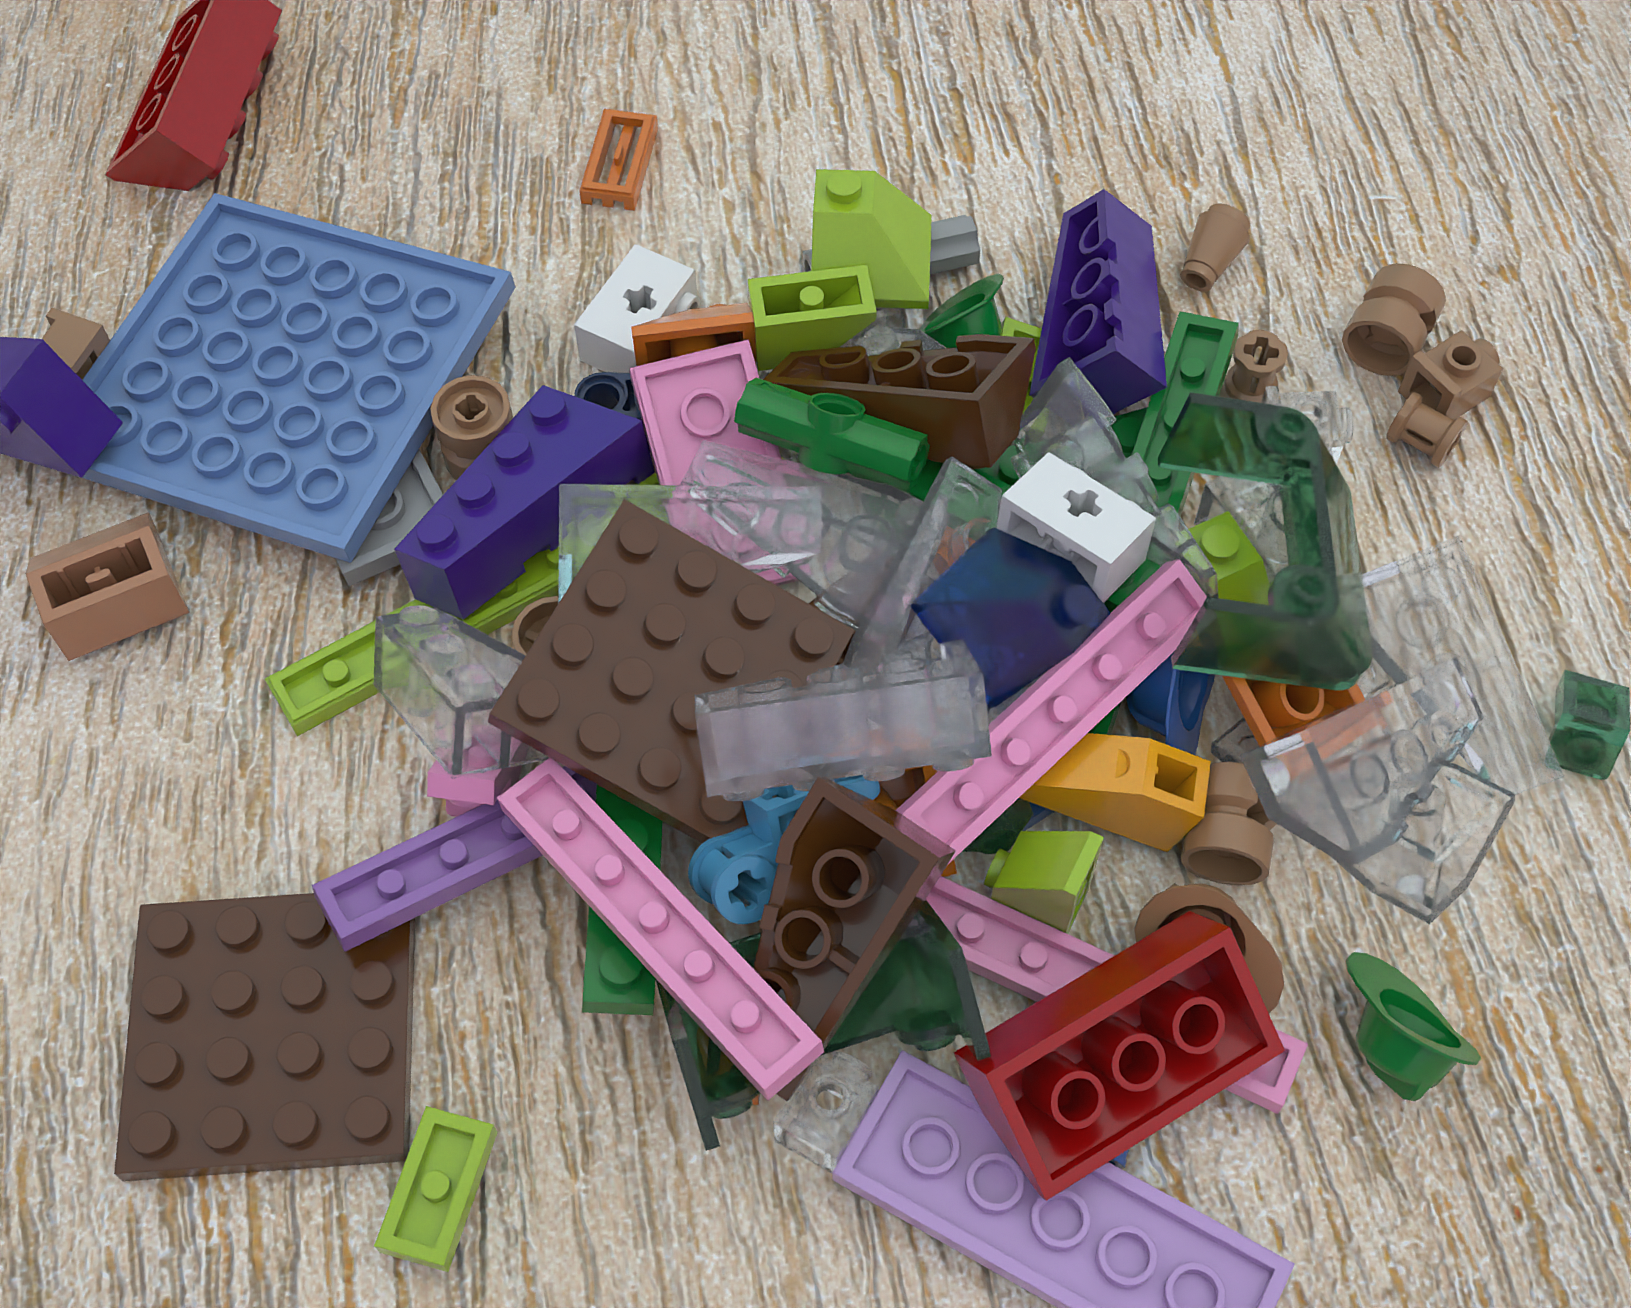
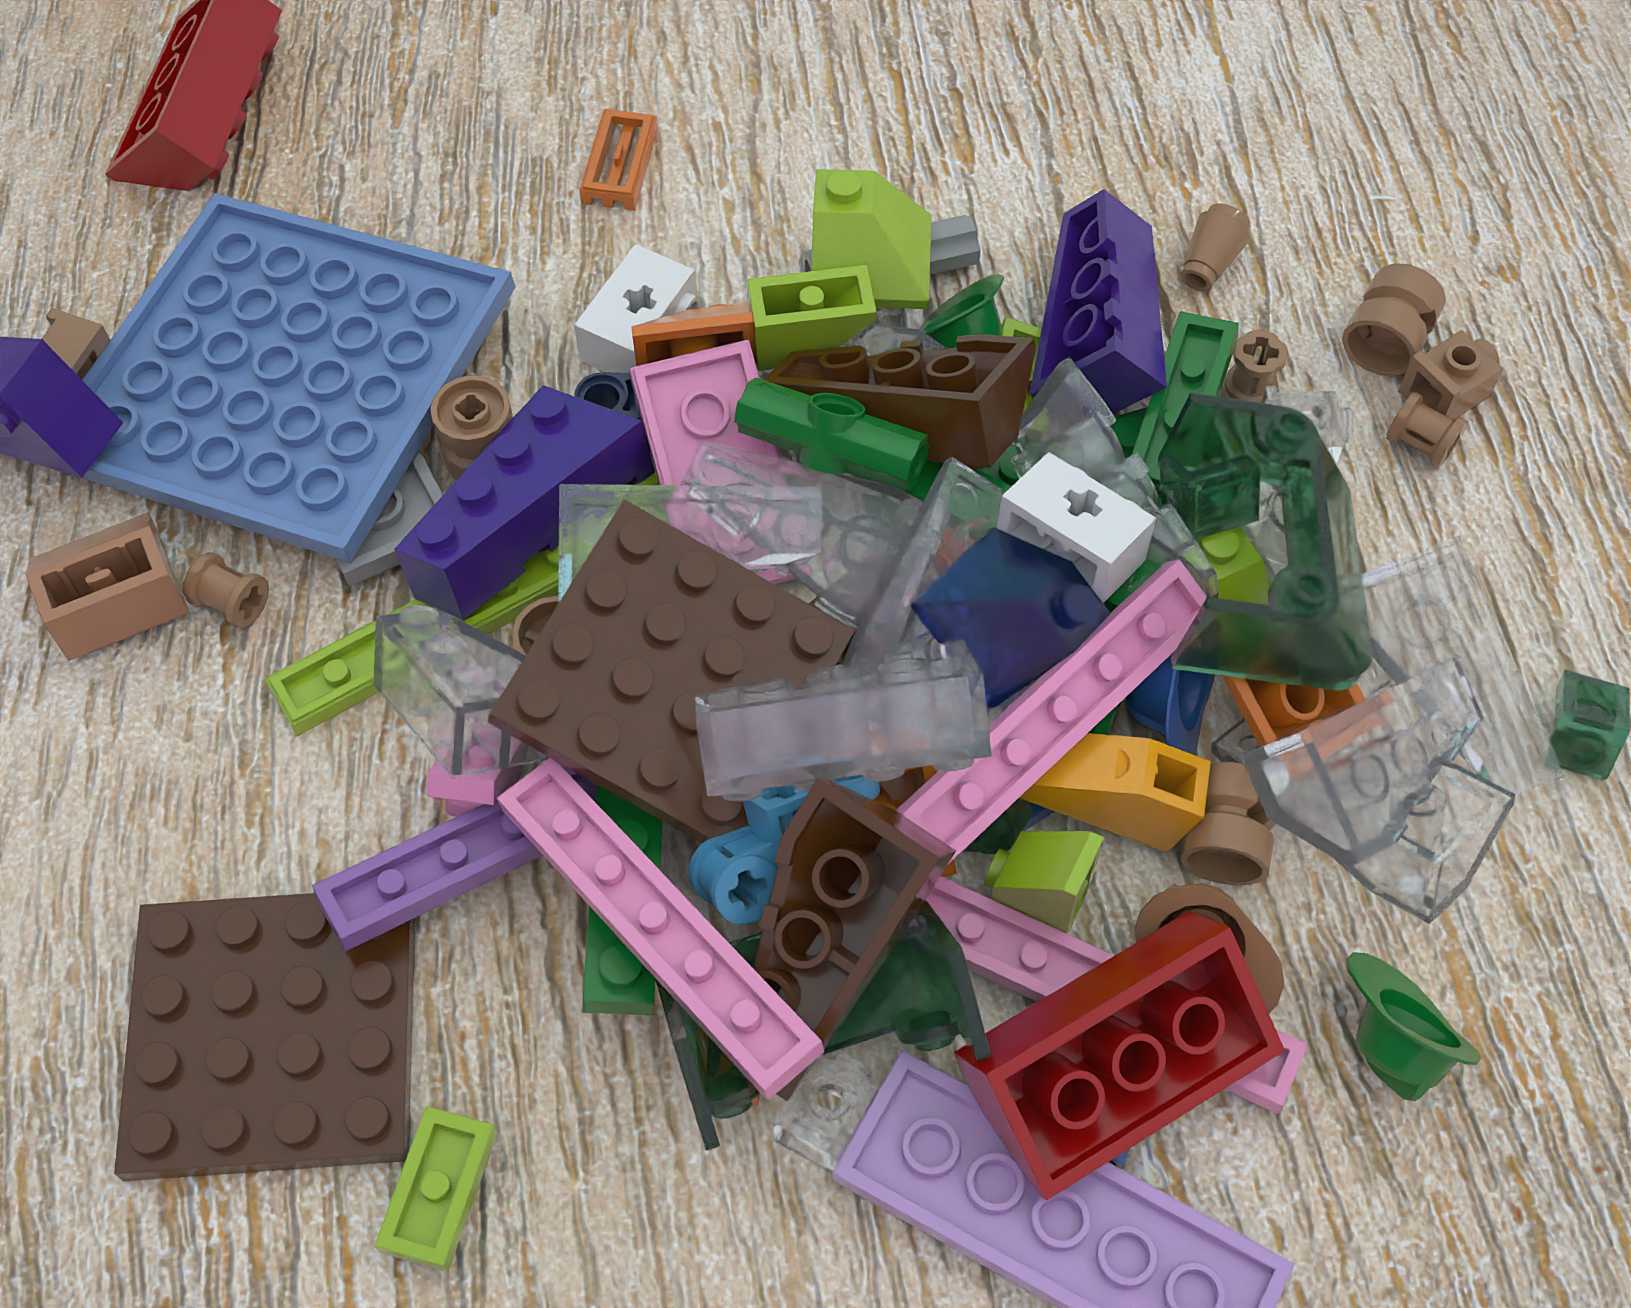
none -> medium nougat bush [182,552,269,628]
none -> clear green bracket [1155,454,1260,541]

